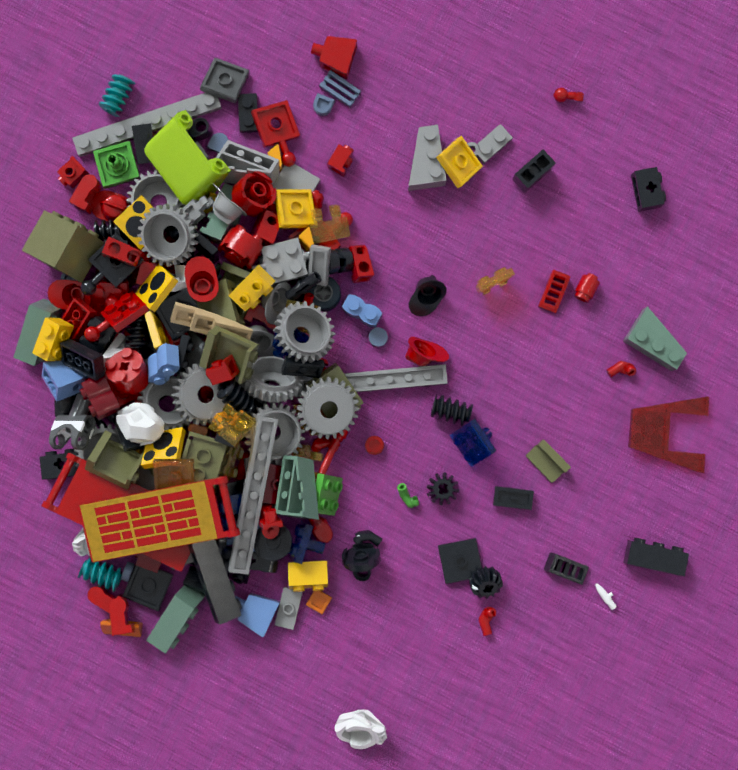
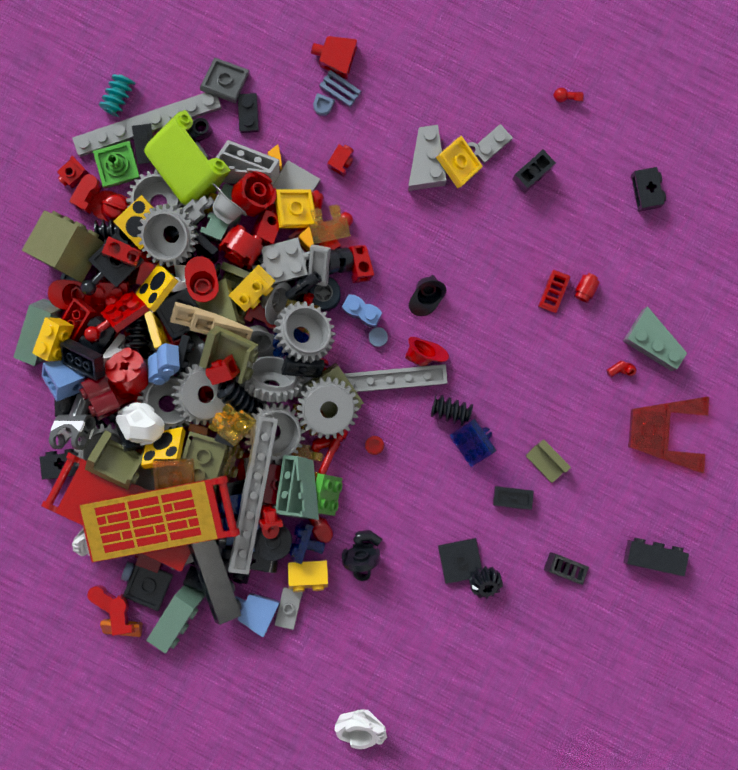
teal piece [78,557,122,592] -> none
sand blue tile [207,133,229,153] -> none
red plate [251,100,300,167] -> none
orange tile [306,591,332,614] -> none
bright green arm [397,483,419,508] -> none
black gear [426,472,459,505] -> none
clear yellow plate [475,267,515,295] -> none
red arm [478,607,497,636] -> none
white helmet [595,583,616,610] -> none

